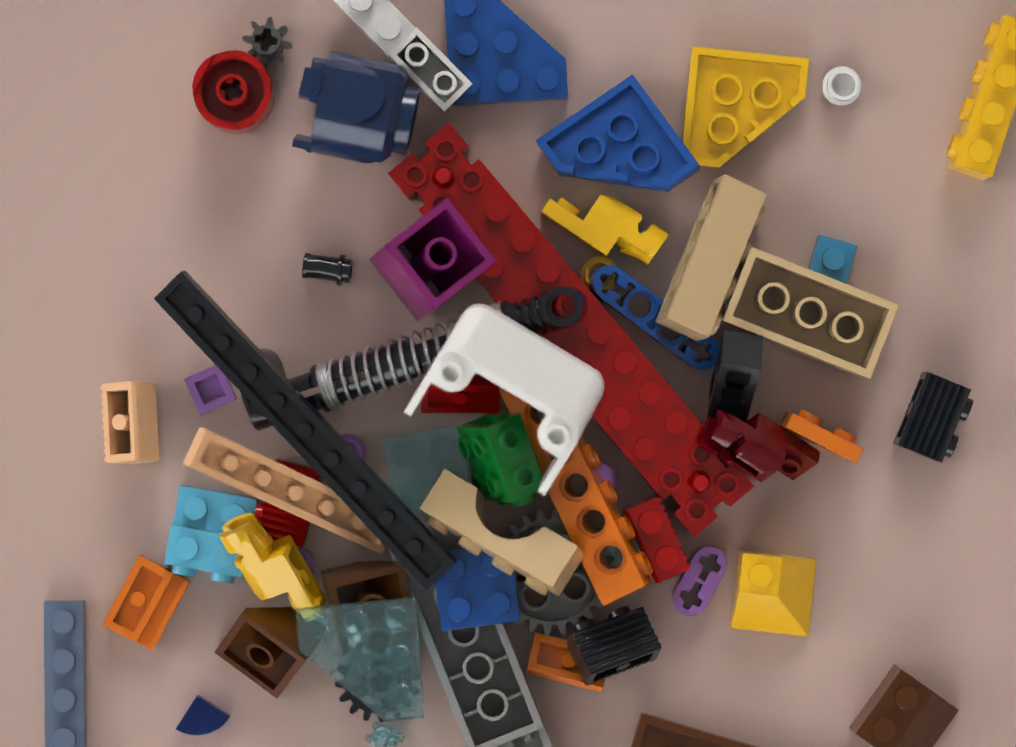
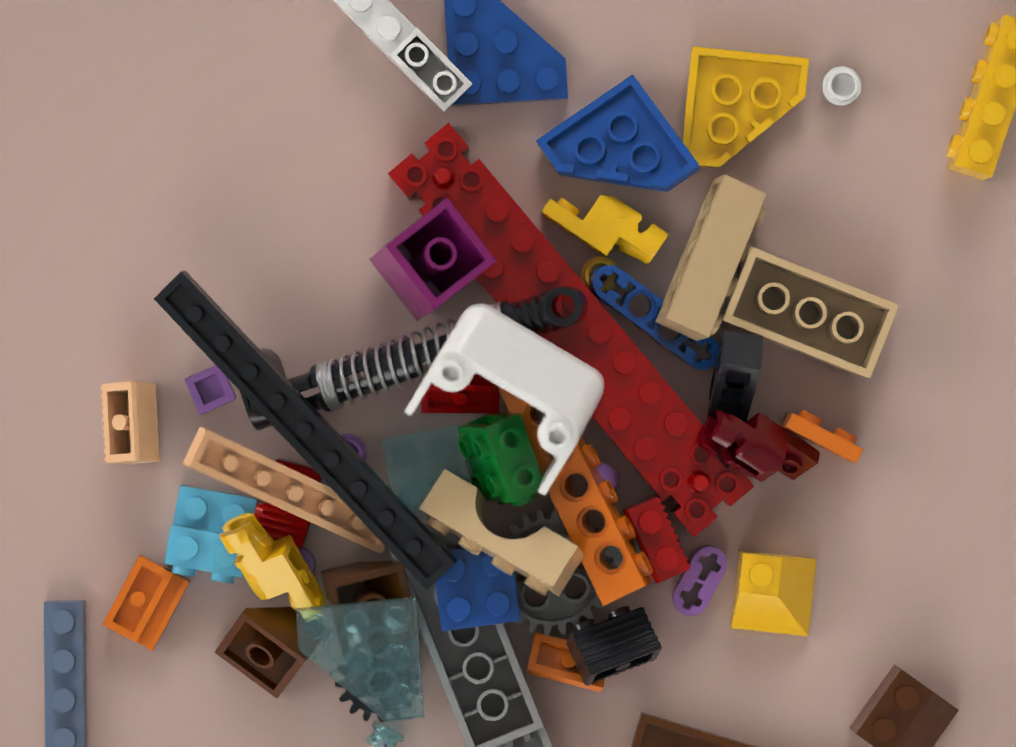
clear blue tile [176,694,231,735] -> none
red brick [192,50,275,134] -> none
dark grey gear [242,17,292,68] -> none
dark blue piece [292,51,420,163] -> none
black pin [302,253,353,286] -> none
dark azure plate [808,235,857,284] -> none
black brick [893,372,973,463] -> none

